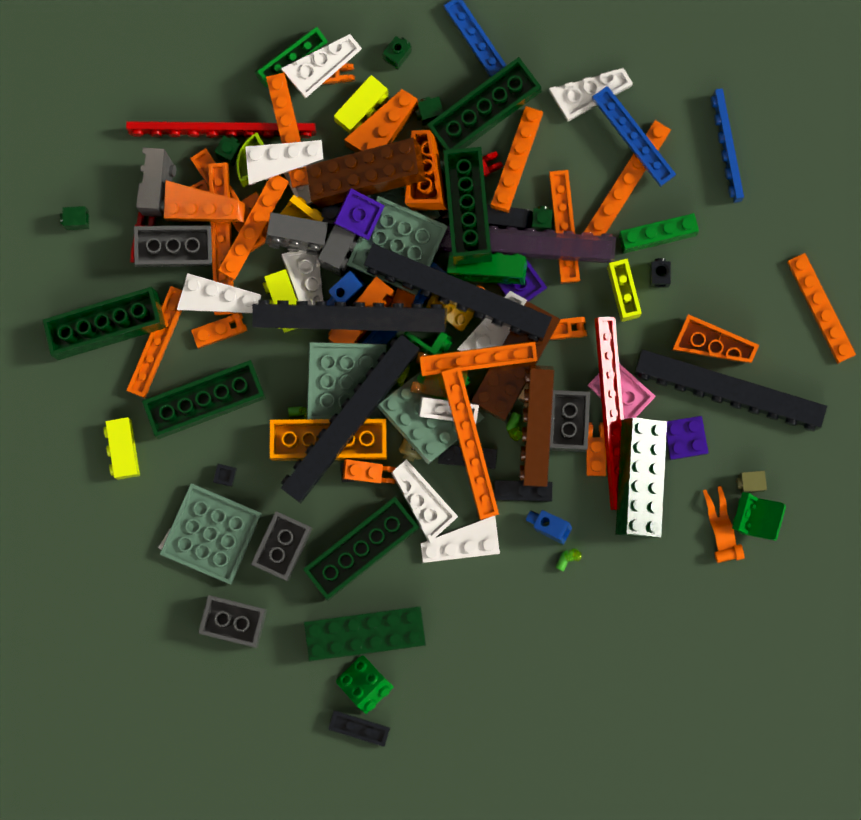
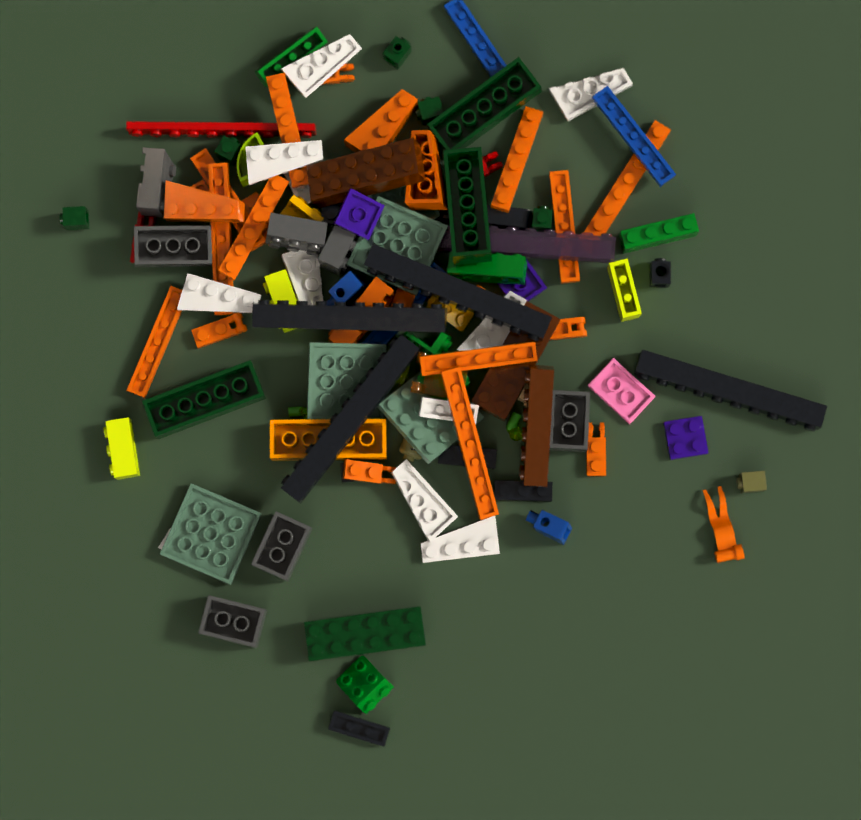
dark green brick [43,287,166,361] -> none
black plate [213,464,237,487] -> none
dark green brick [303,497,419,601] -> none
neon yellow brick [334,75,389,134] -> none
arm [555,549,582,572] -> none
red plate [595,317,624,510] -> none
brick [615,417,667,538] -> none
orange wedge [671,314,759,364] -> none
blue plate [711,88,744,203] -> none
green bracket [732,492,786,541] -> none
orange plate [787,253,856,364] -> none

